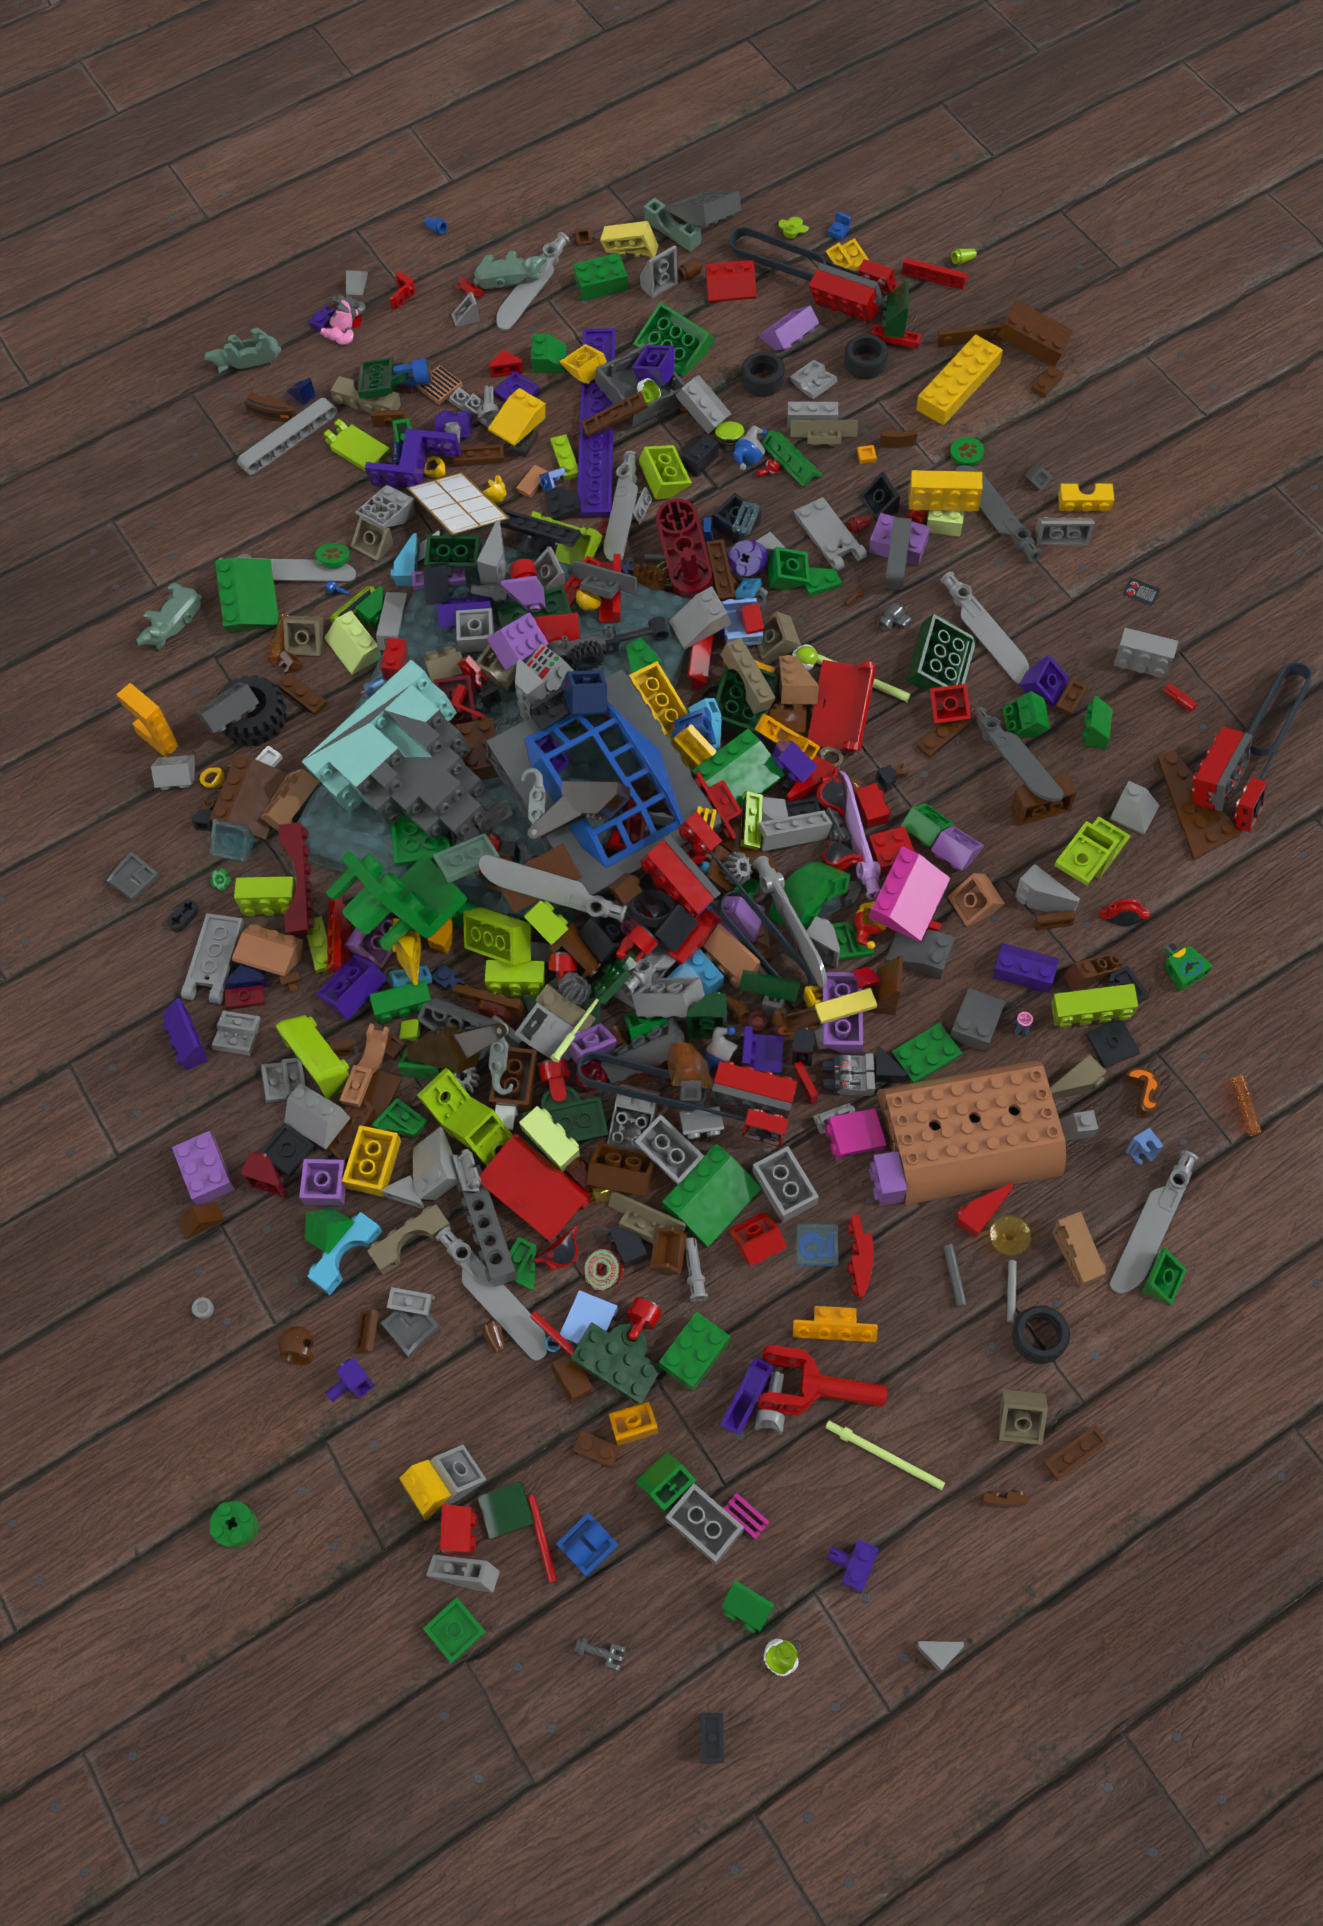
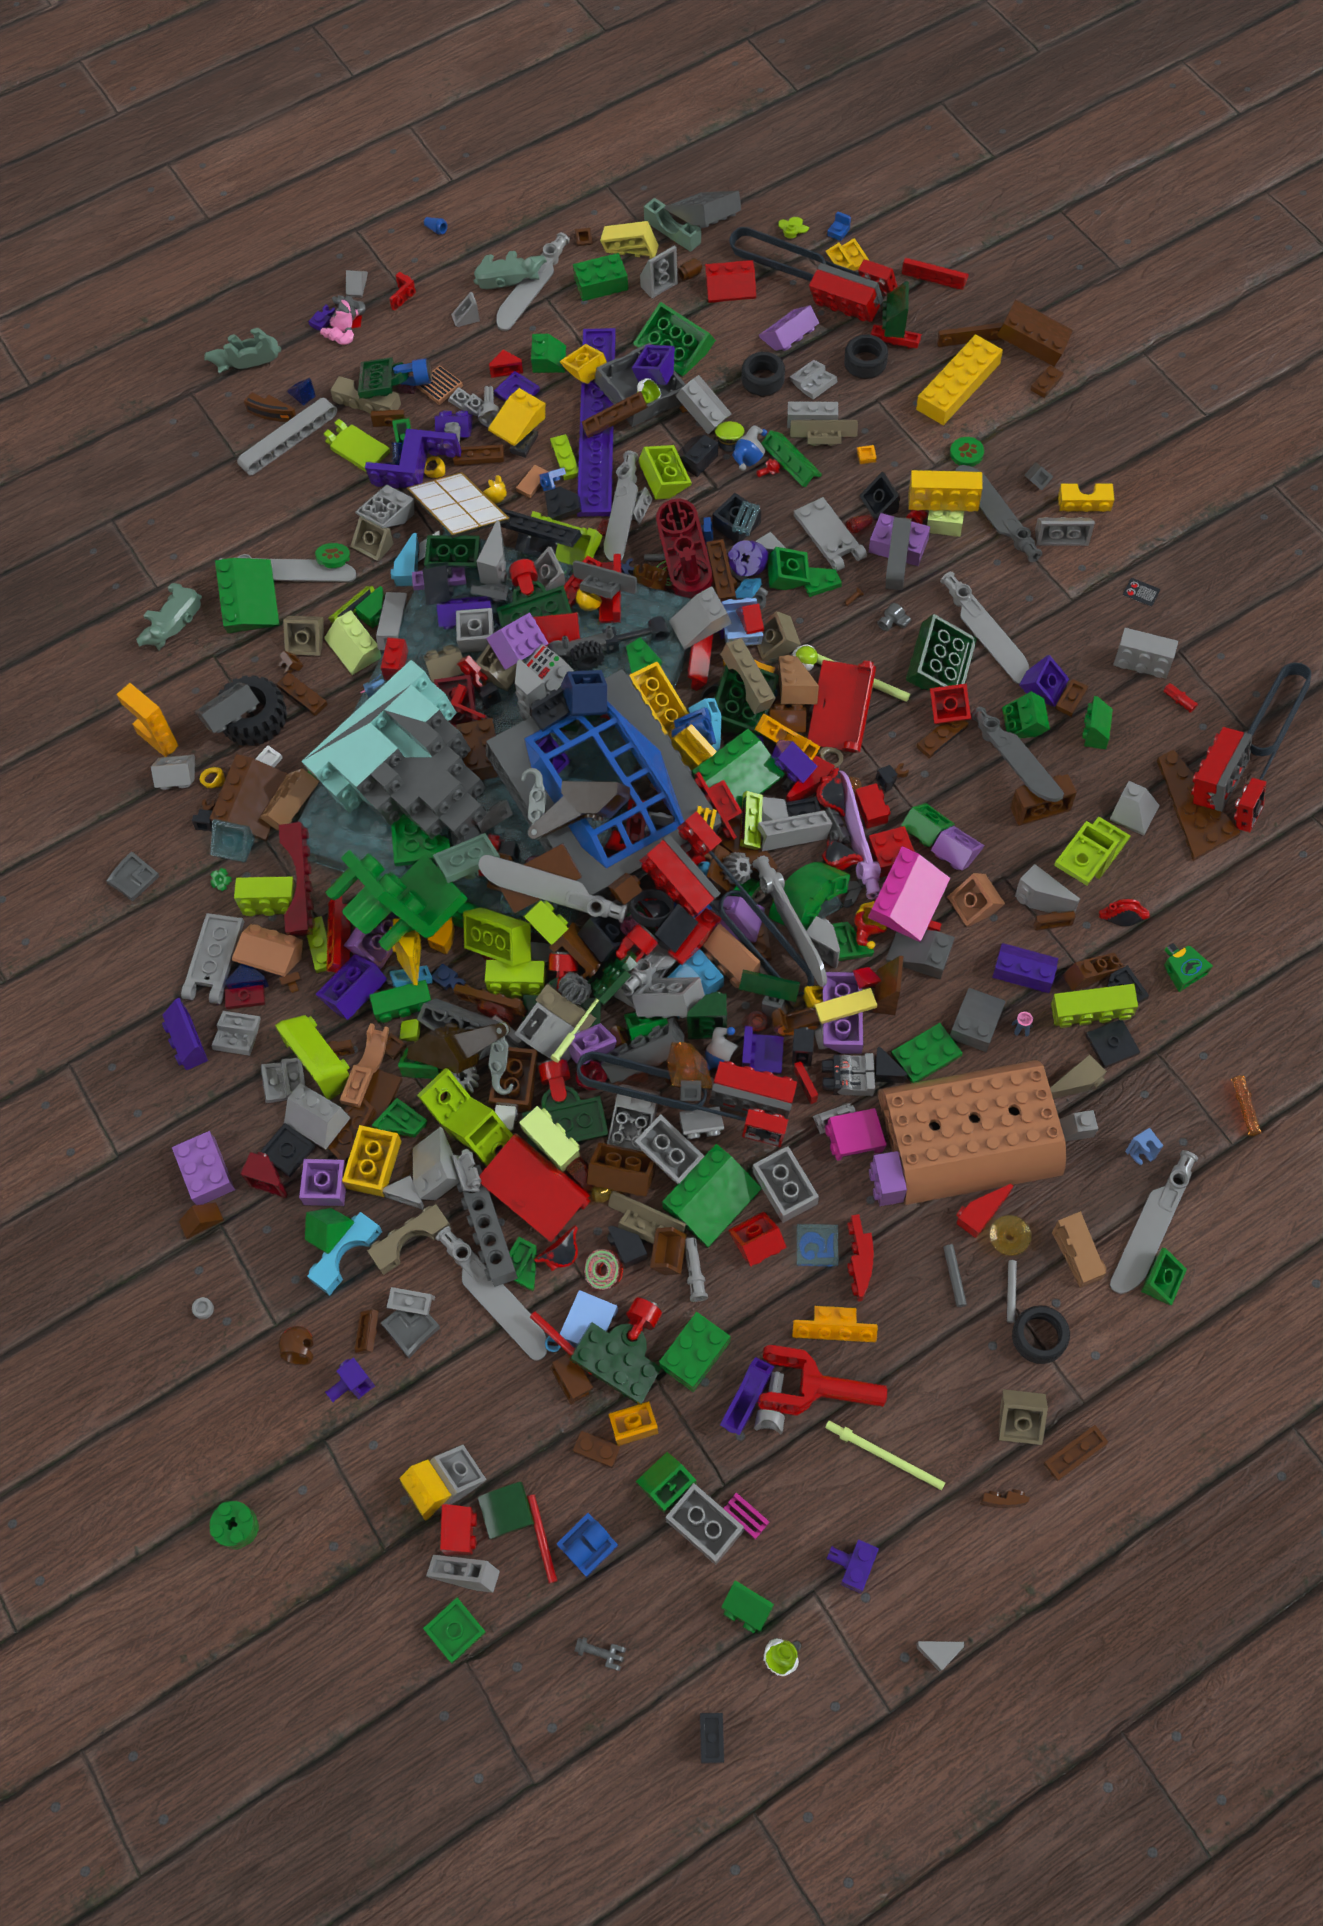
black beam [167,899,199,932] -> none
clear orange pin [269,613,290,663] -> none
blue hand [325,580,350,596] -> none
red plate [455,276,484,297] -> none
reddish brown cone [482,1321,506,1354] -> none
medium lavender slope [501,576,545,612] -> none
reddish brown cone [726,995,750,1023] -> none
reddish brown slope [880,428,917,448] -> none
lime cone [951,249,977,265] -> none
reddish brown animal [1122,1067,1161,1118] -> none

